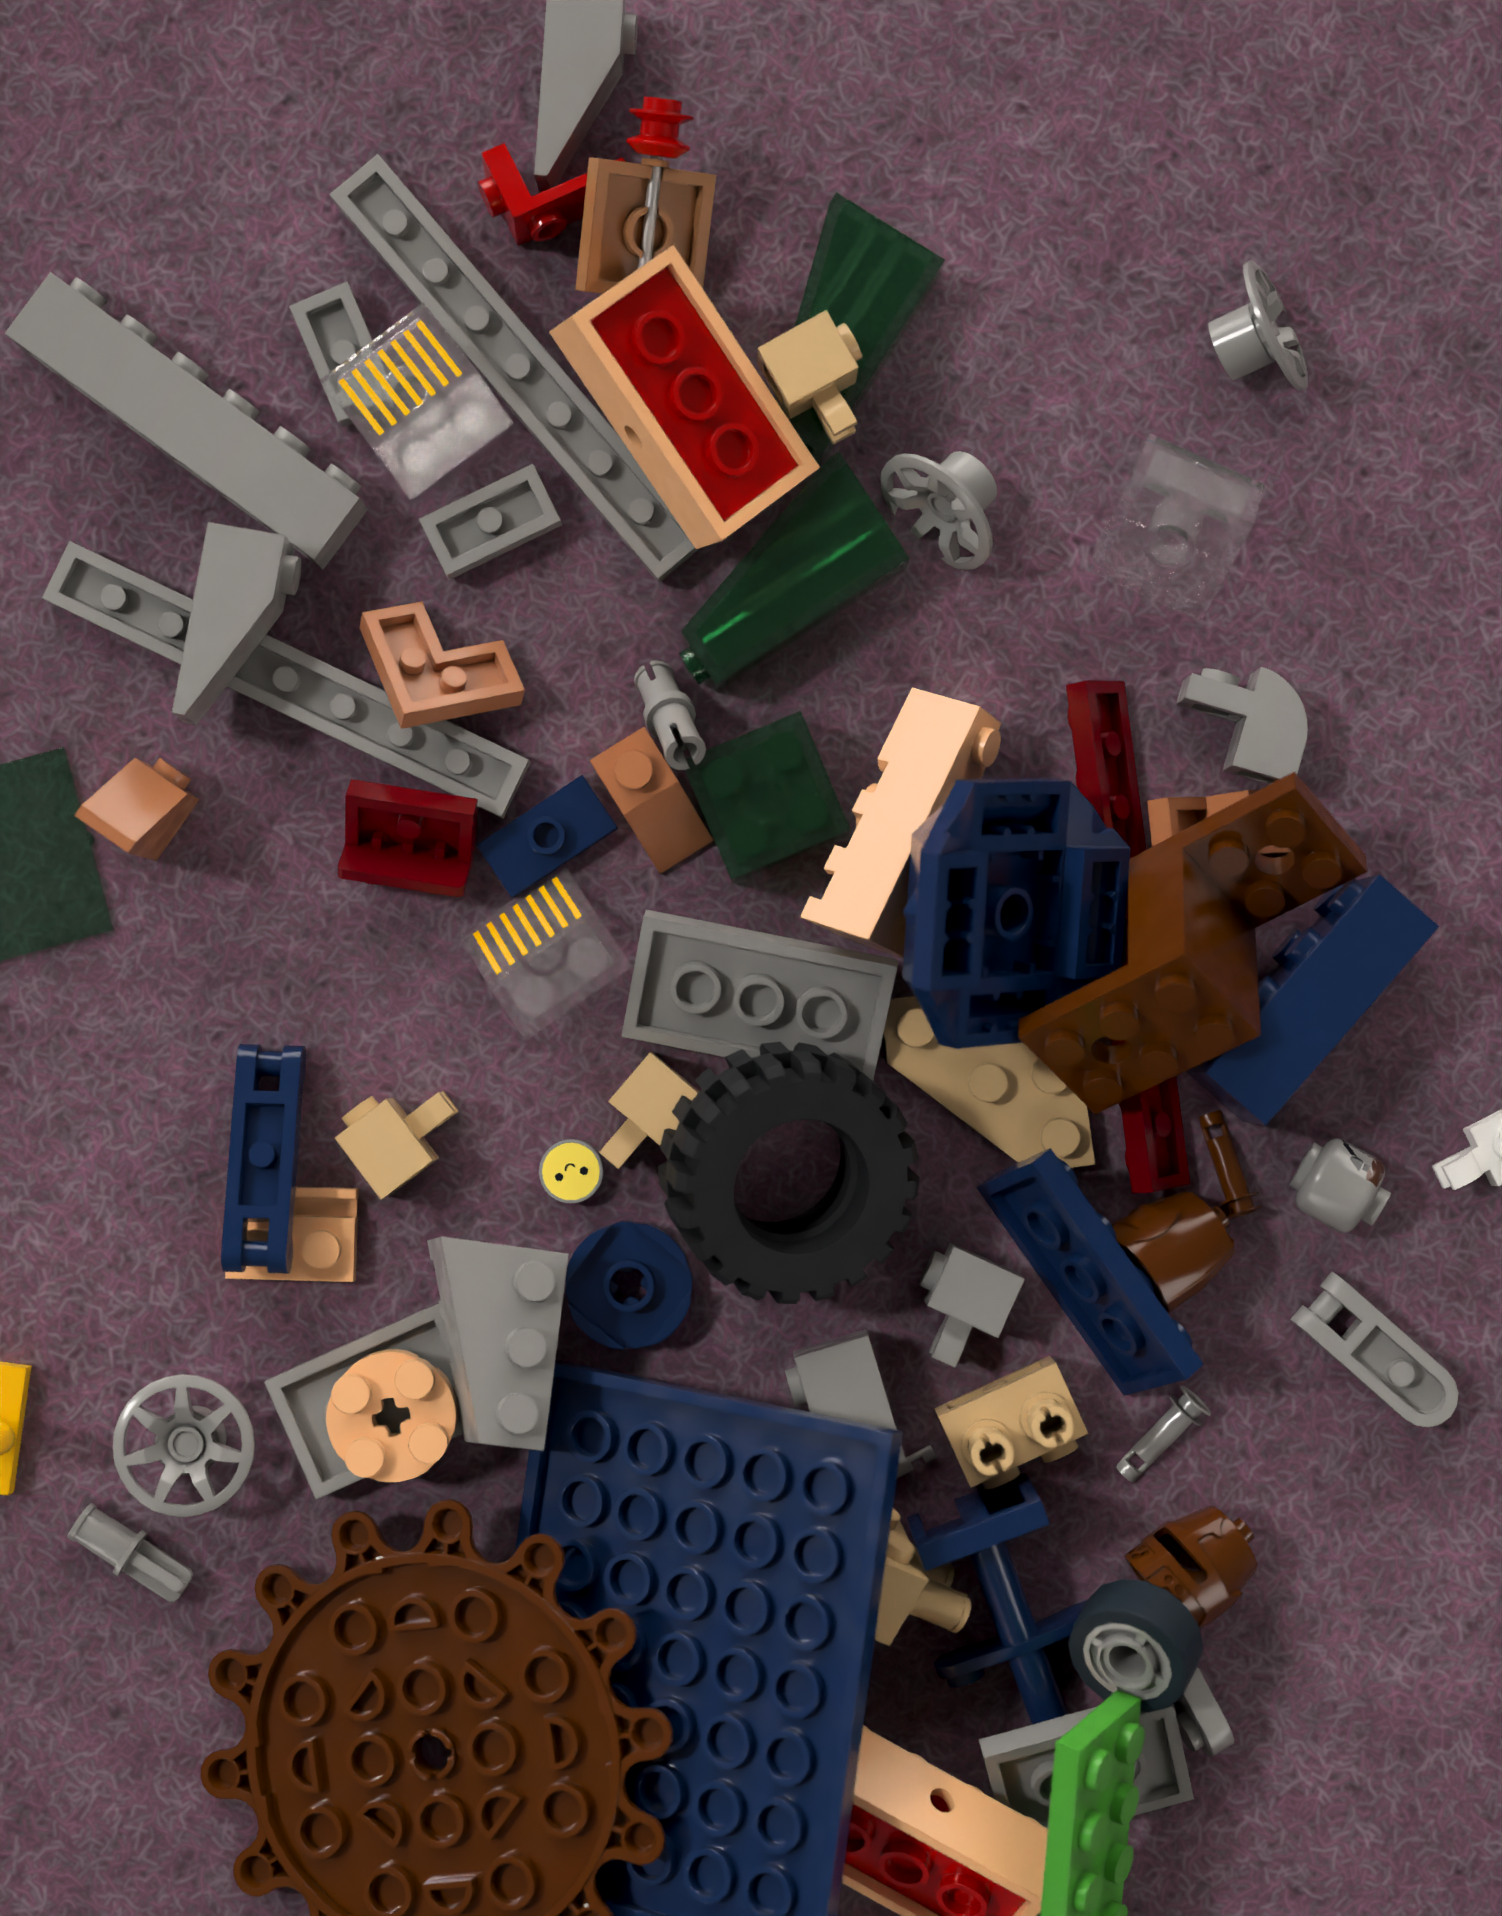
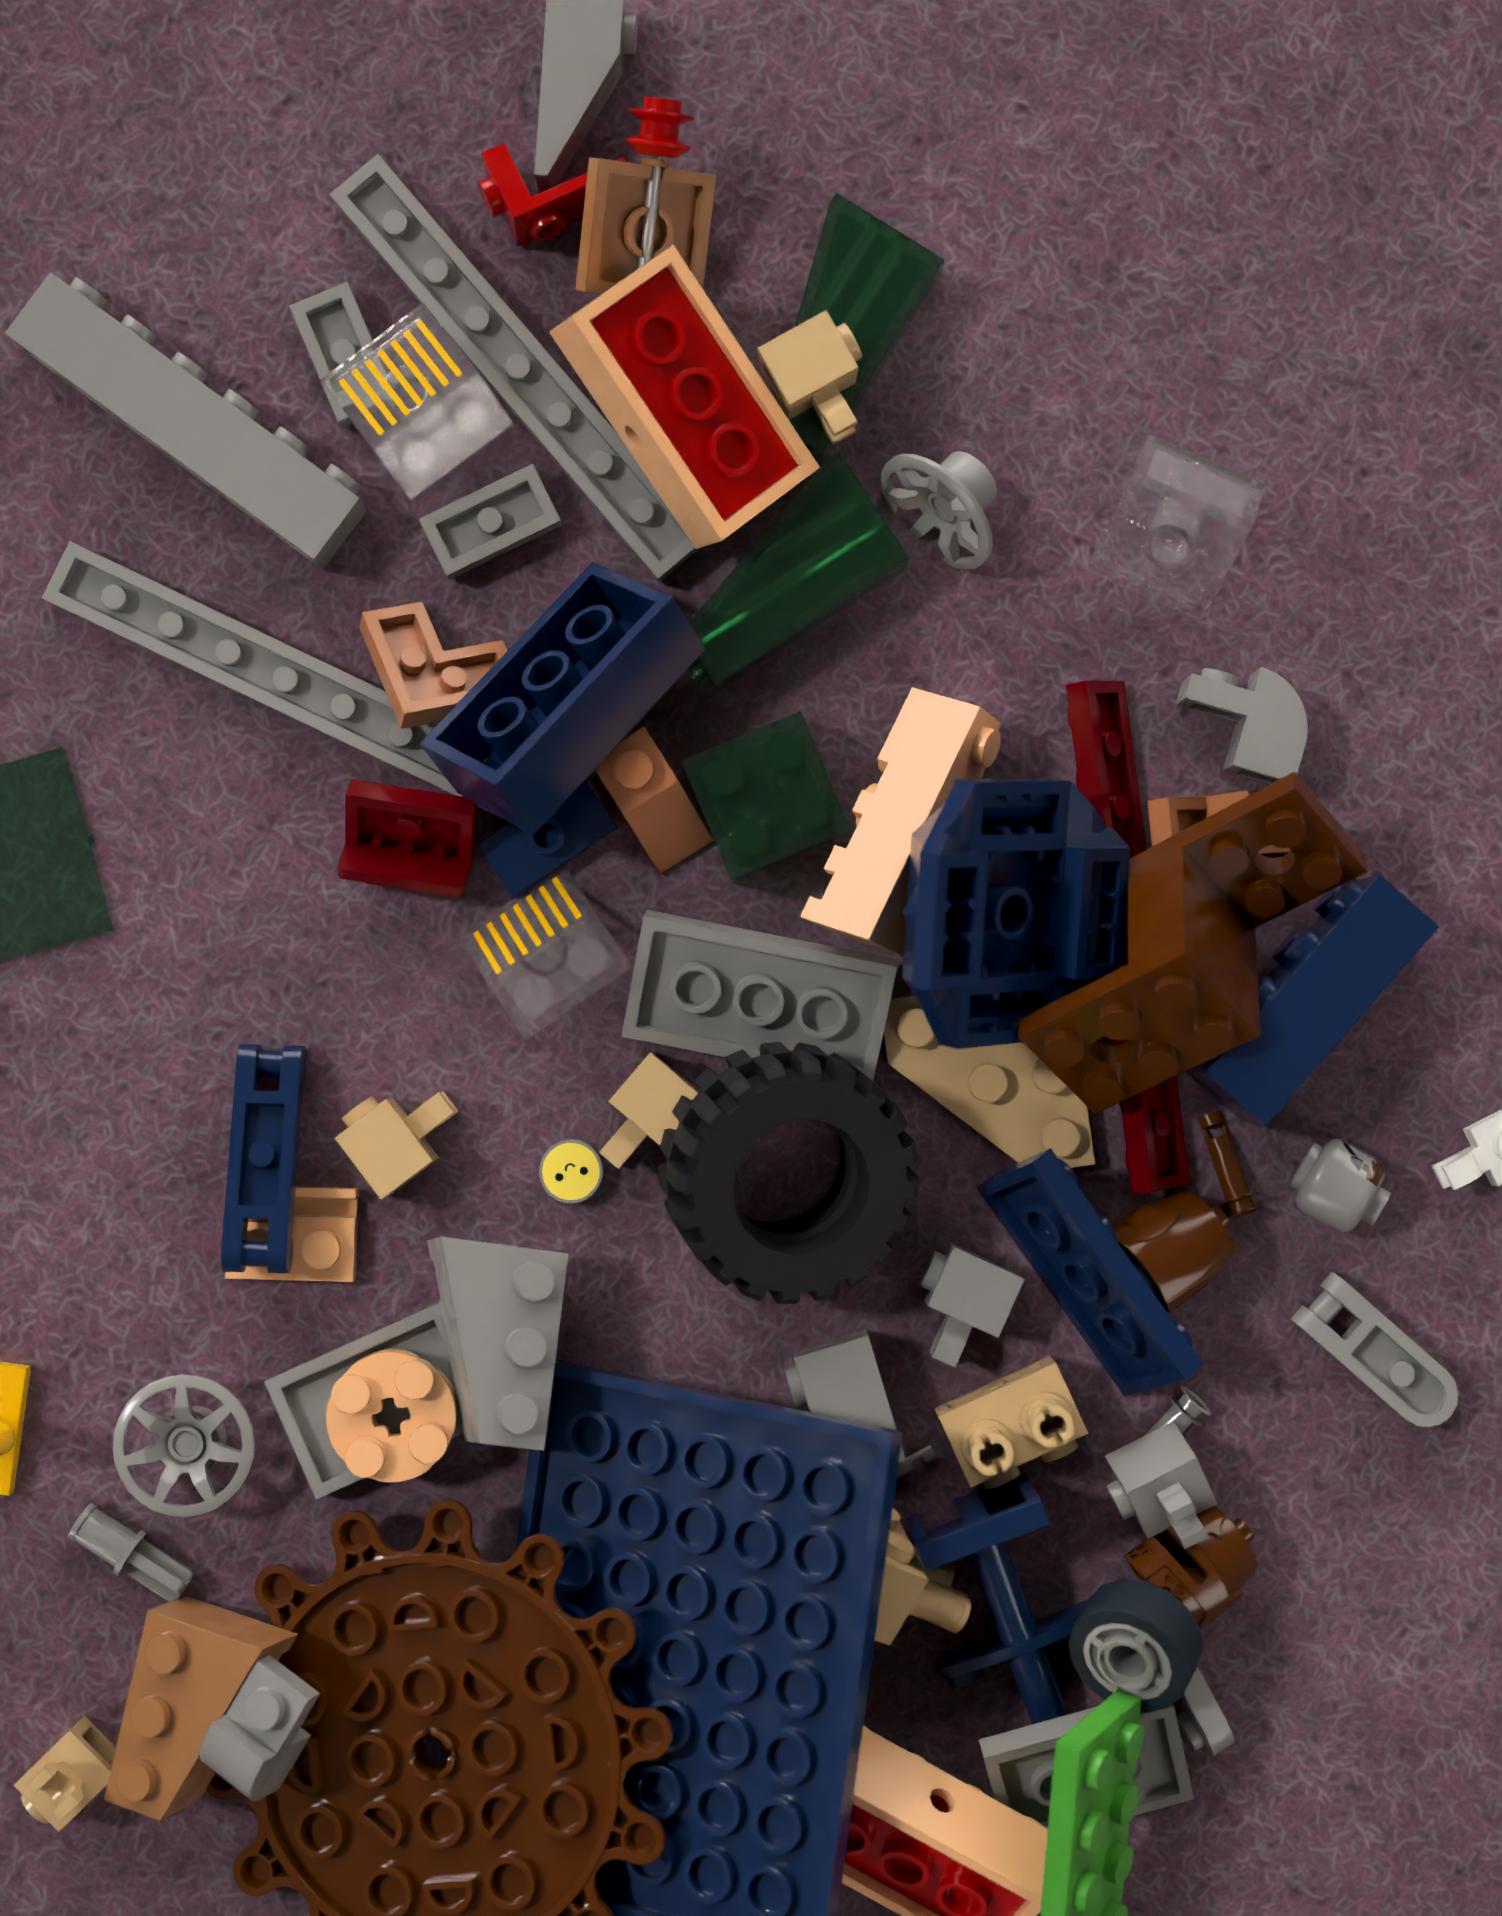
nougat slope [74,758,200,861] -> none
light grey slope [172,522,301,725] -> none
dark blue plate [566,1220,693,1349] -> none
light grey pin [634,661,706,770] -> none
light grey wheel [1208,260,1308,391] -> none
none -> tan brick [14,1715,116,1832]
none -> medium nougat wedge [104,1596,298,1821]
none -> light grey brick [199,1655,320,1801]
none -> dark blue brick [419,562,706,835]
none -> light grey brick [1105,1421,1217,1549]

